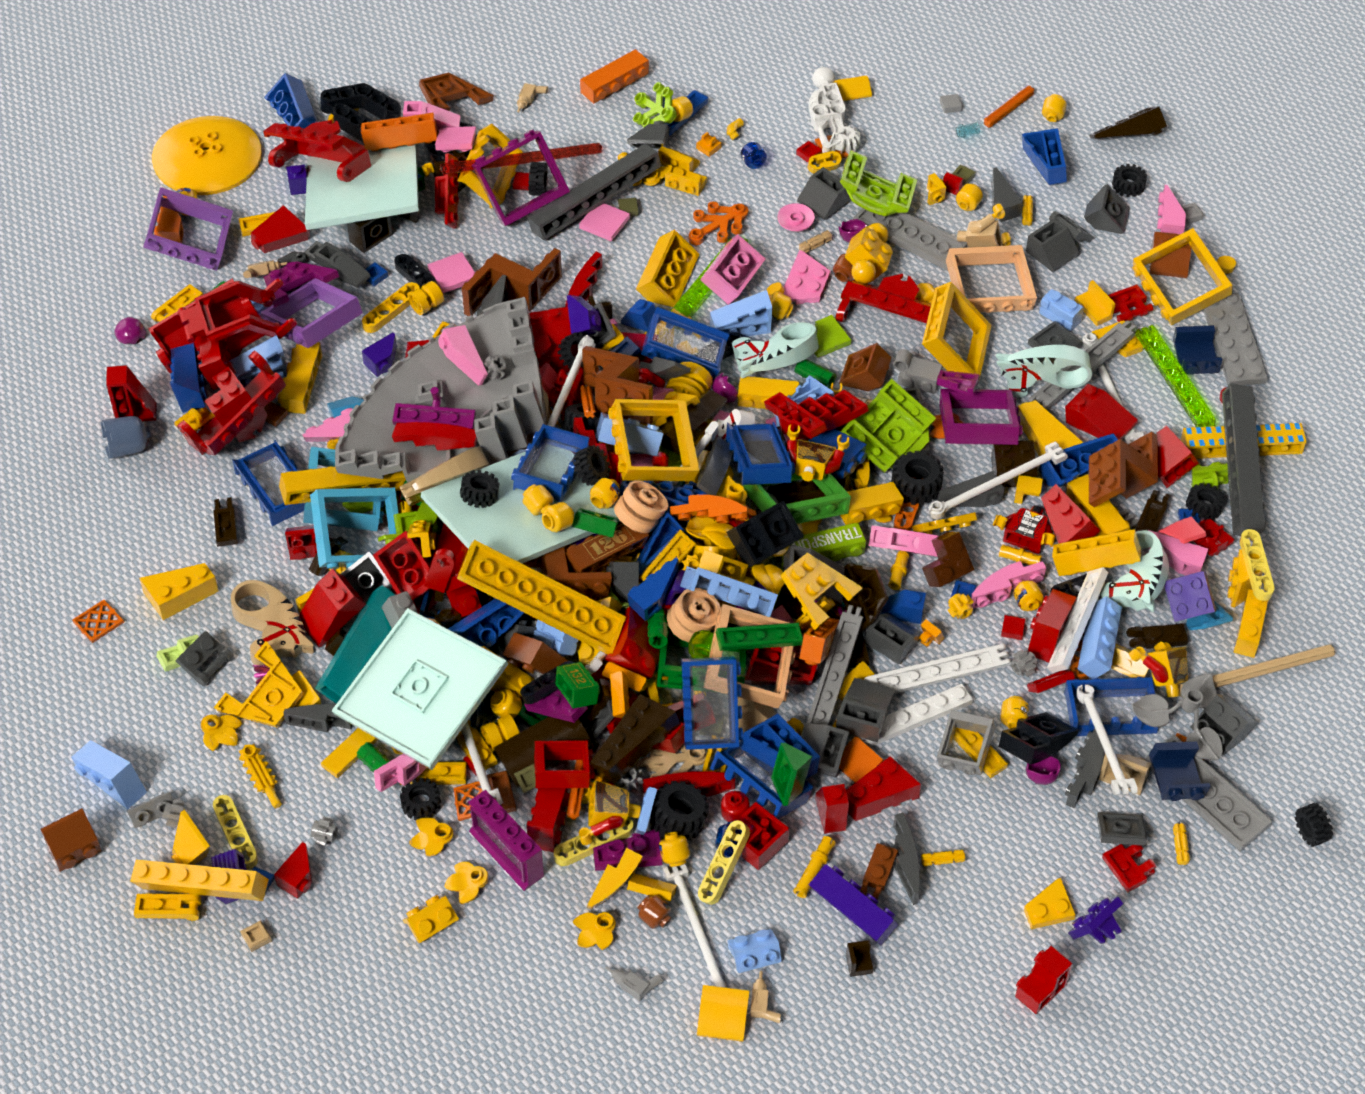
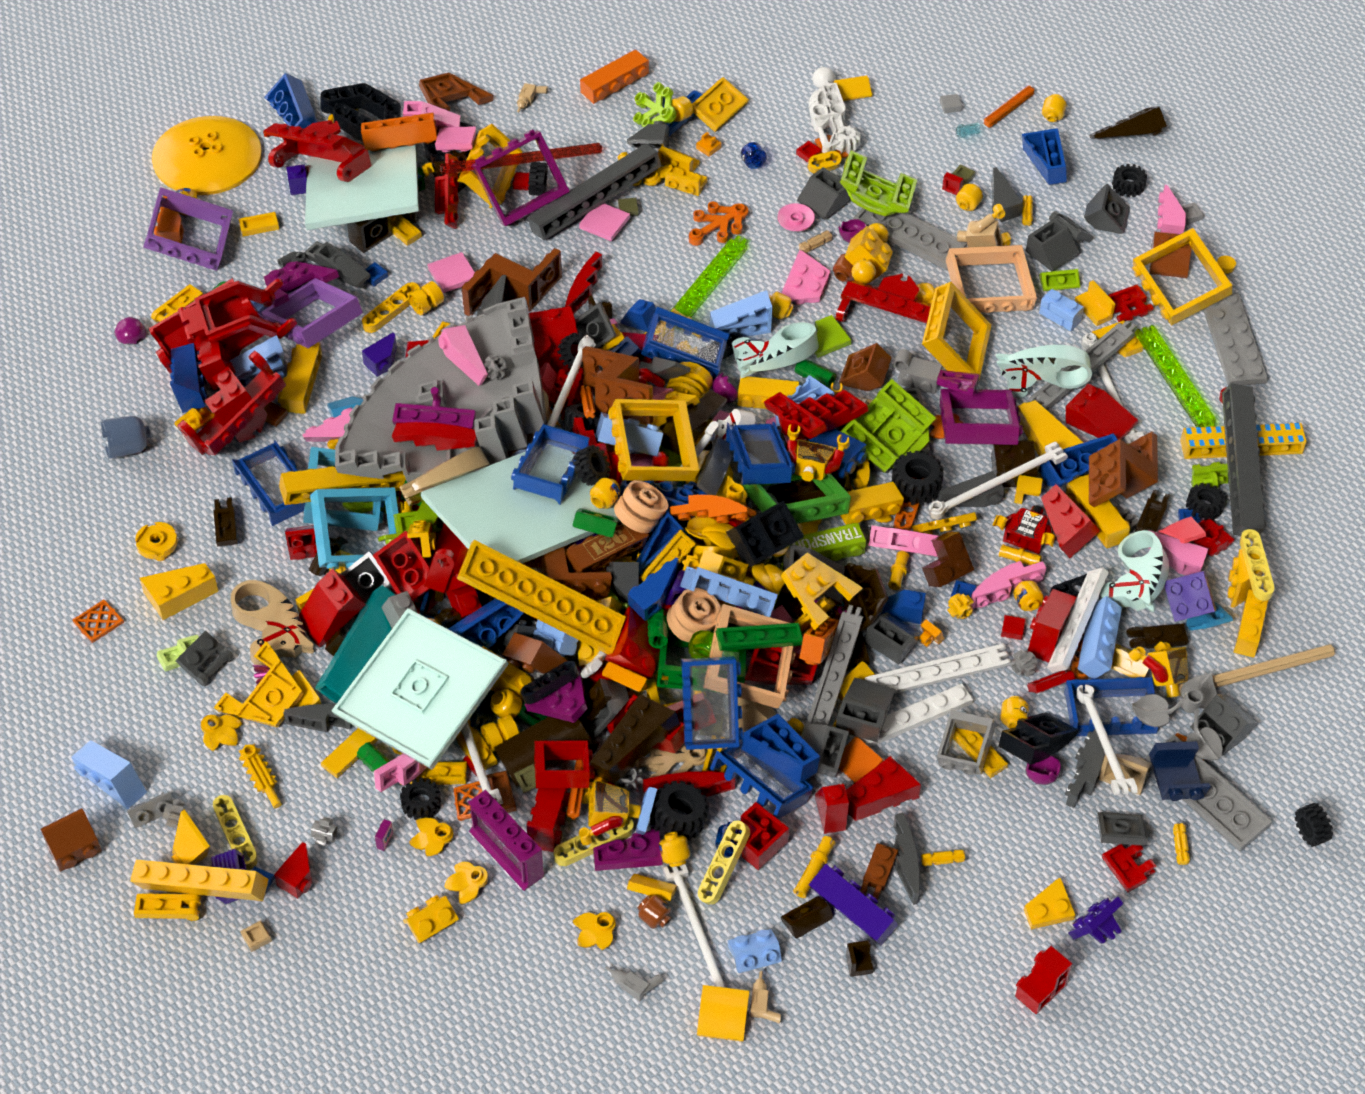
red wedge [106,365,157,422] -> none
tan piece [243,260,287,278] -> none
red slope [251,205,310,253] -> none
black beam [394,254,435,289] -> none
black tyre [460,470,500,508] -> none
yellow head [522,484,554,516] -> none
yellow head [542,502,574,532] -> none
green brick [555,662,600,709] -> none
dark purple slope [567,295,601,335] -> none
yellow slope [587,848,643,910] -> none
light orange slope [610,671,629,718] -> none
yellow slope [636,229,699,308] -> none
bright pink brick [700,234,765,305] -> none
red head [721,790,750,823] -> none
yellow arm [726,118,744,140] -> none
yellow tile [766,282,785,296] -> none
green slope [771,743,812,806] -> none
yellow bracket [927,173,946,205] -> none
dark grey plate [1028,321,1083,349] -> none
yellow brick [1052,529,1141,576] -> none
red slope [1156,425,1199,488] -> none
dark blue panel [1173,325,1222,374] -> none
none -> yellow plate [135,522,178,561]
none -> magenta tile [375,819,393,851]
none -> yellow tile [390,214,422,246]
none -> yellow tile [692,77,749,132]
none -> dark brown slope [780,896,833,939]
none -> lime slope [1039,269,1081,291]

